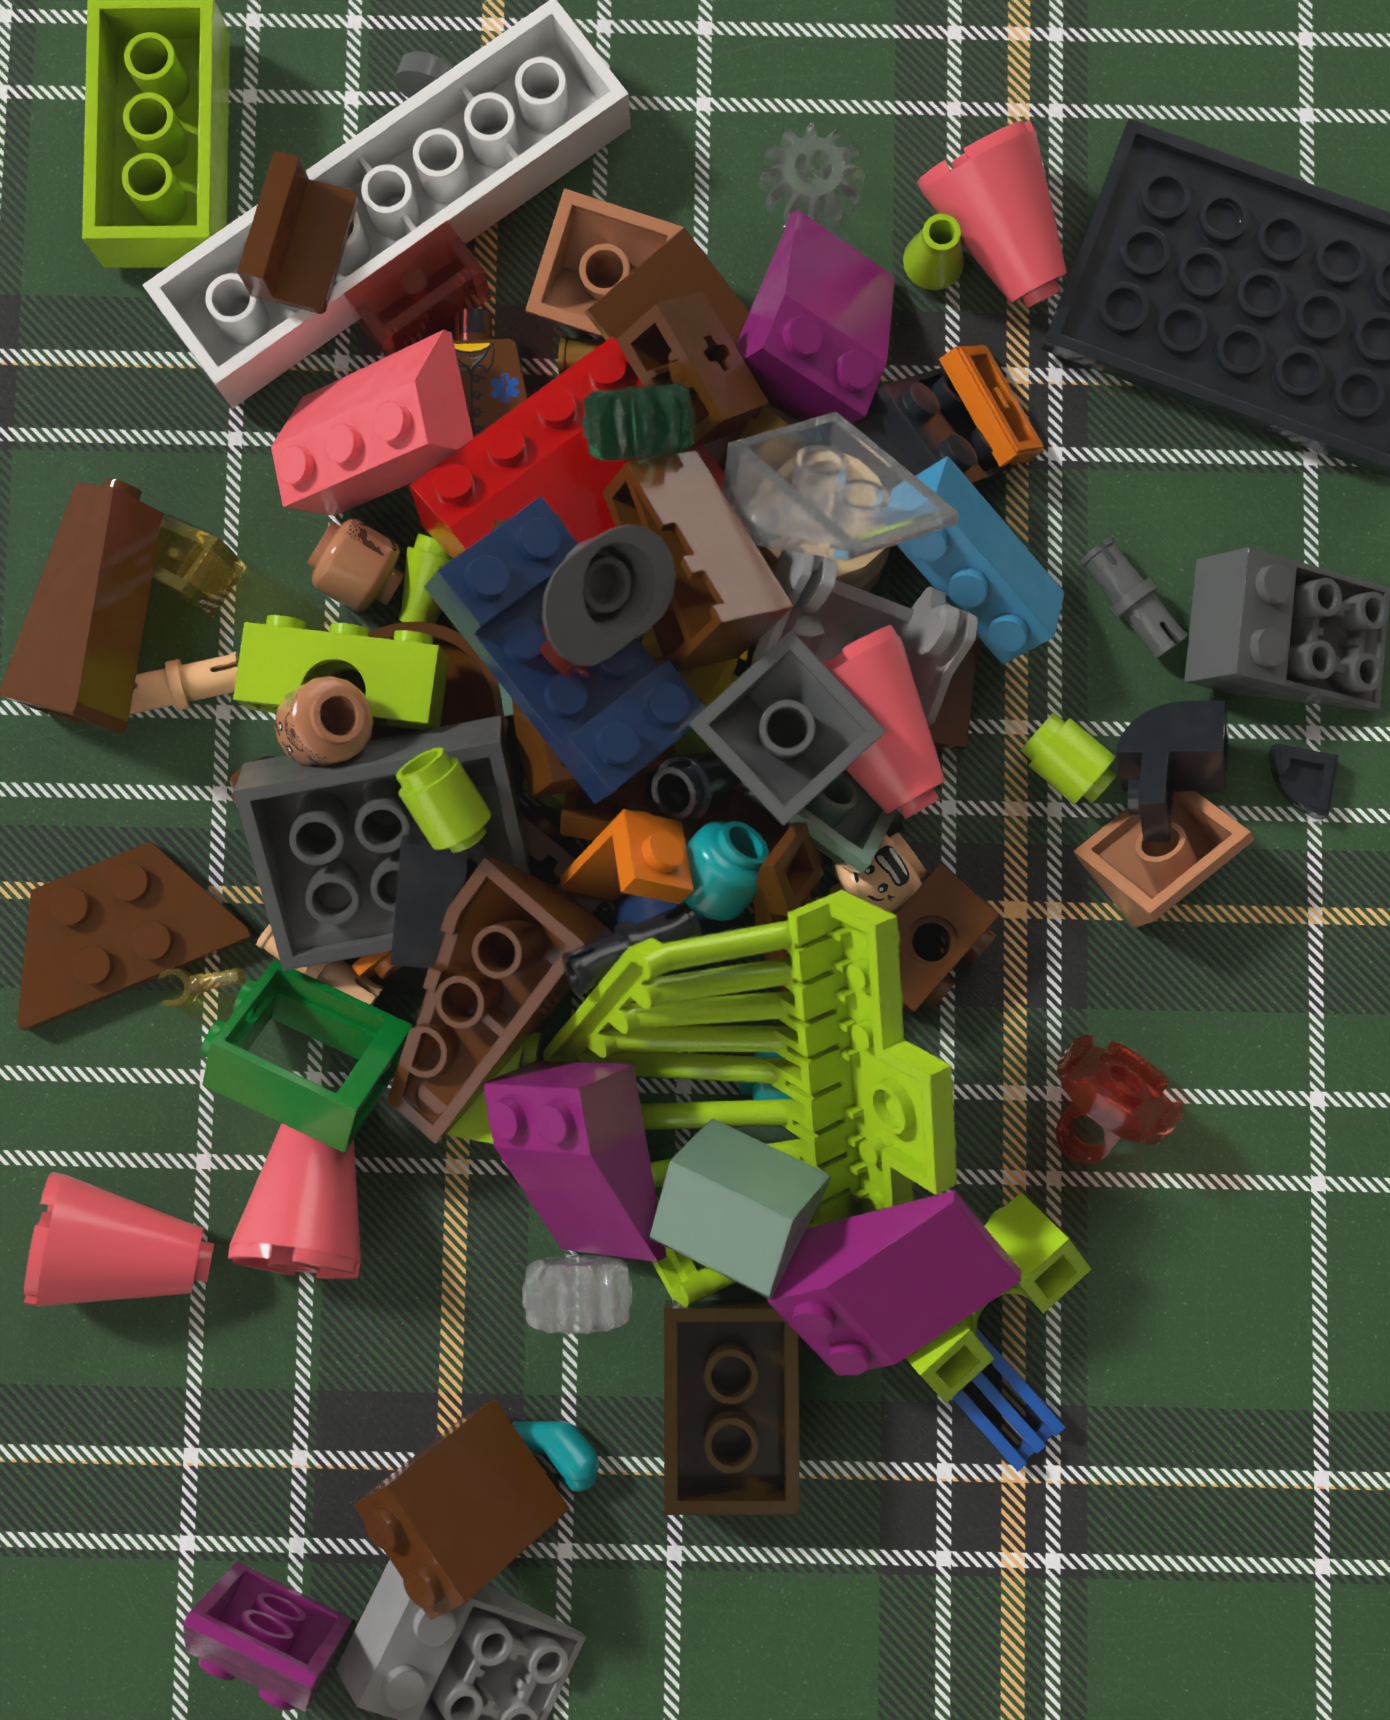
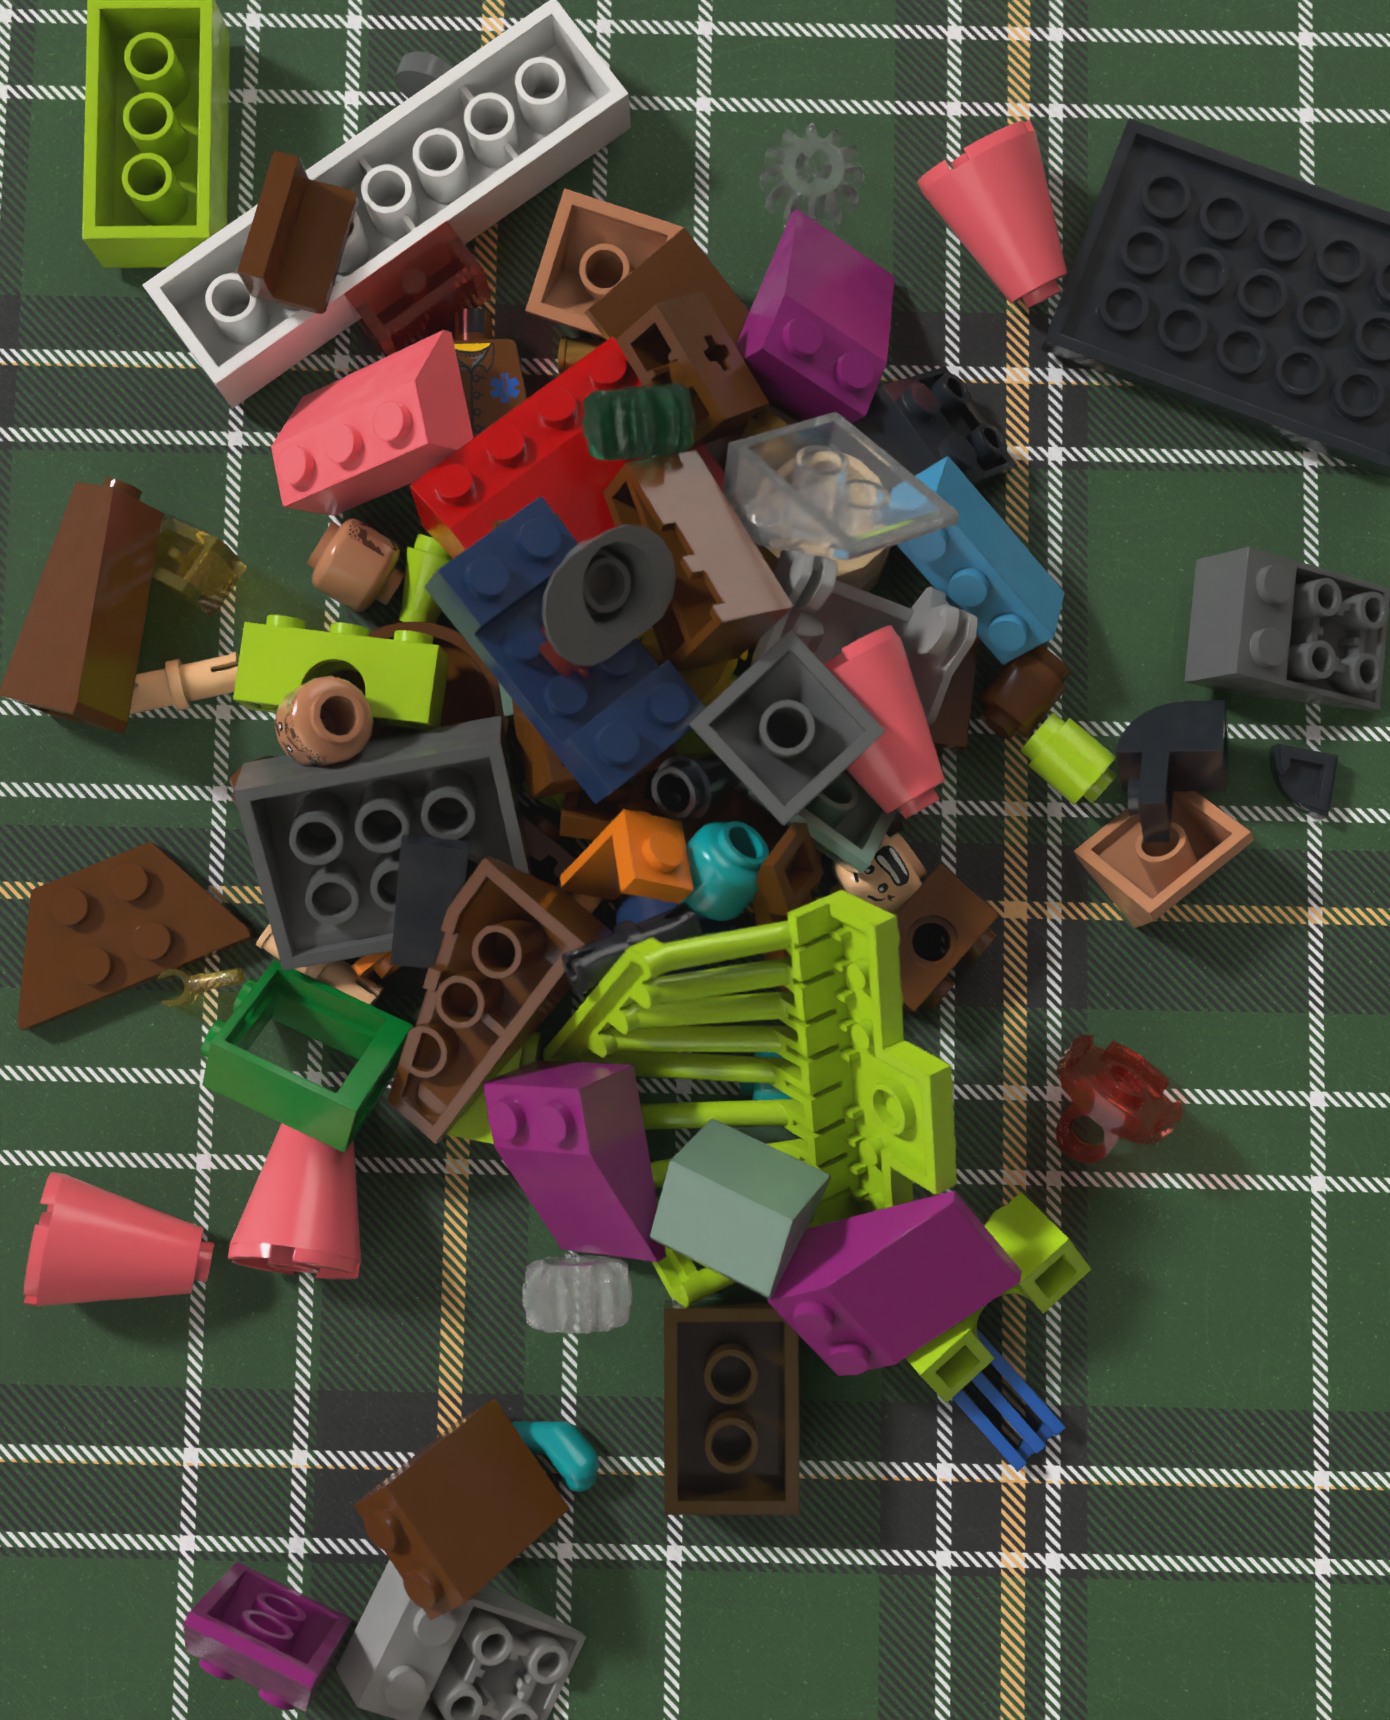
lime brick [396,747,491,853] -> none
lime cone [903,214,964,290] -> none
orange tile [939,345,1044,467] -> none
dark grey pin [1079,536,1188,660] -> none
none -> reddish brown brick [978,645,1070,740]

